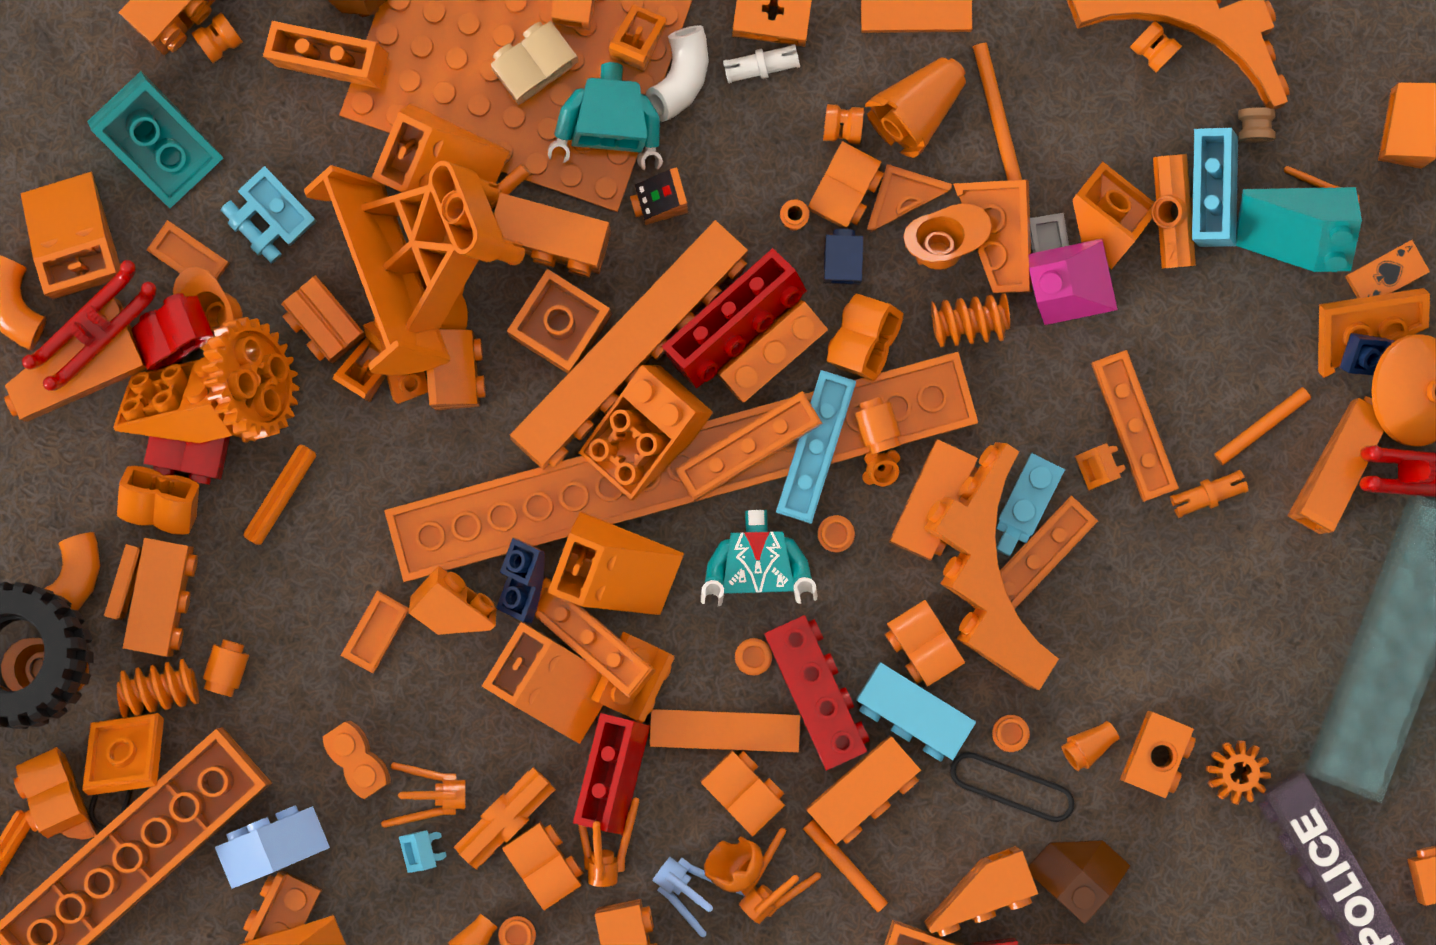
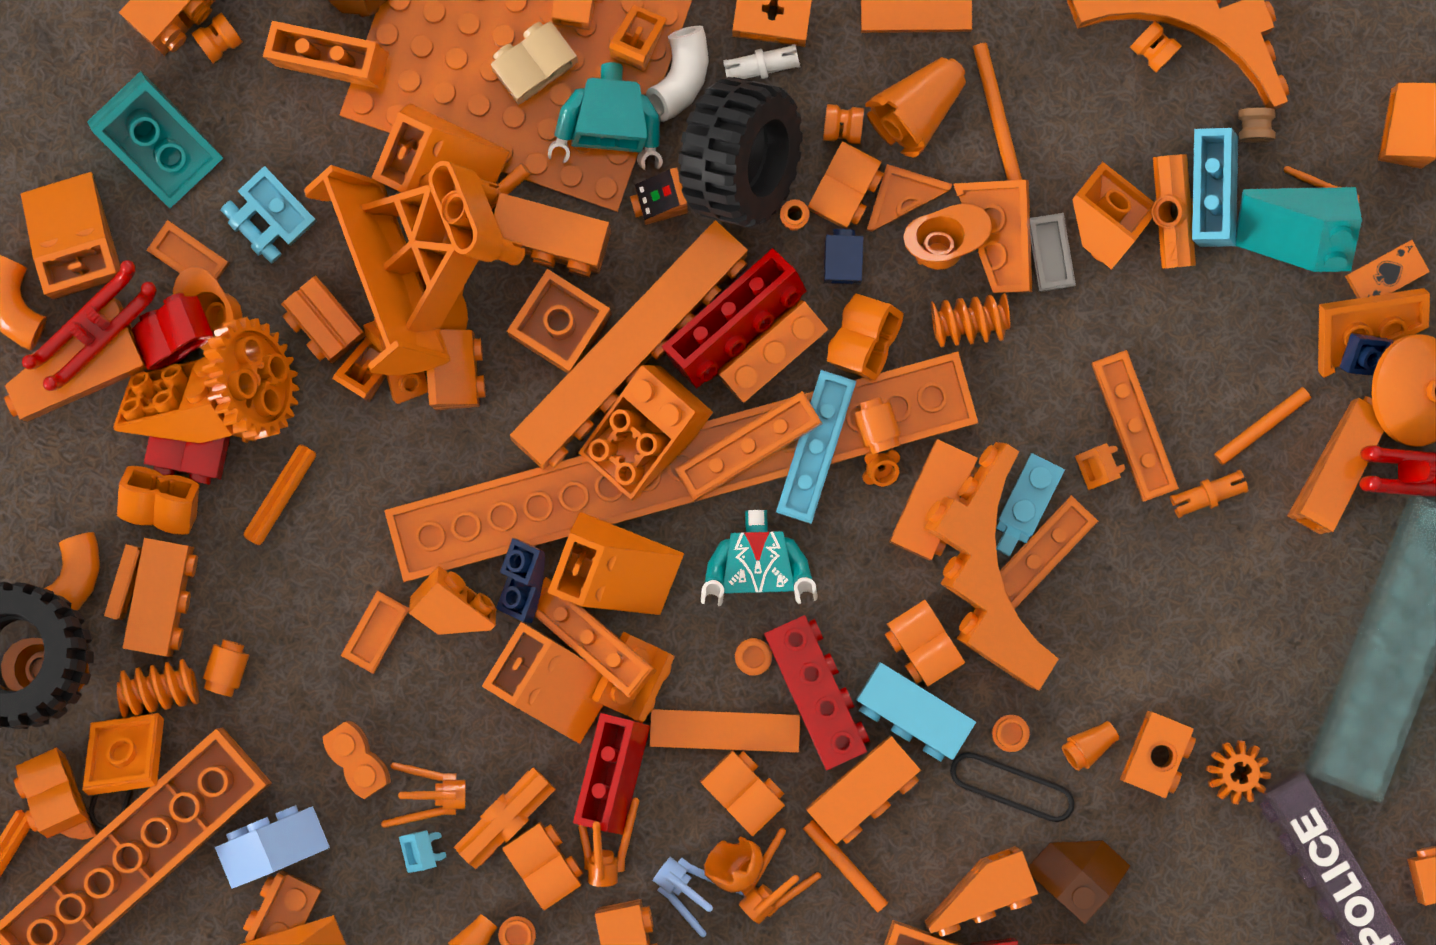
orange plate [817,515,855,553] -> none
dark pink slope [1029,239,1118,325] -> none
none -> black tyre [678,77,803,227]

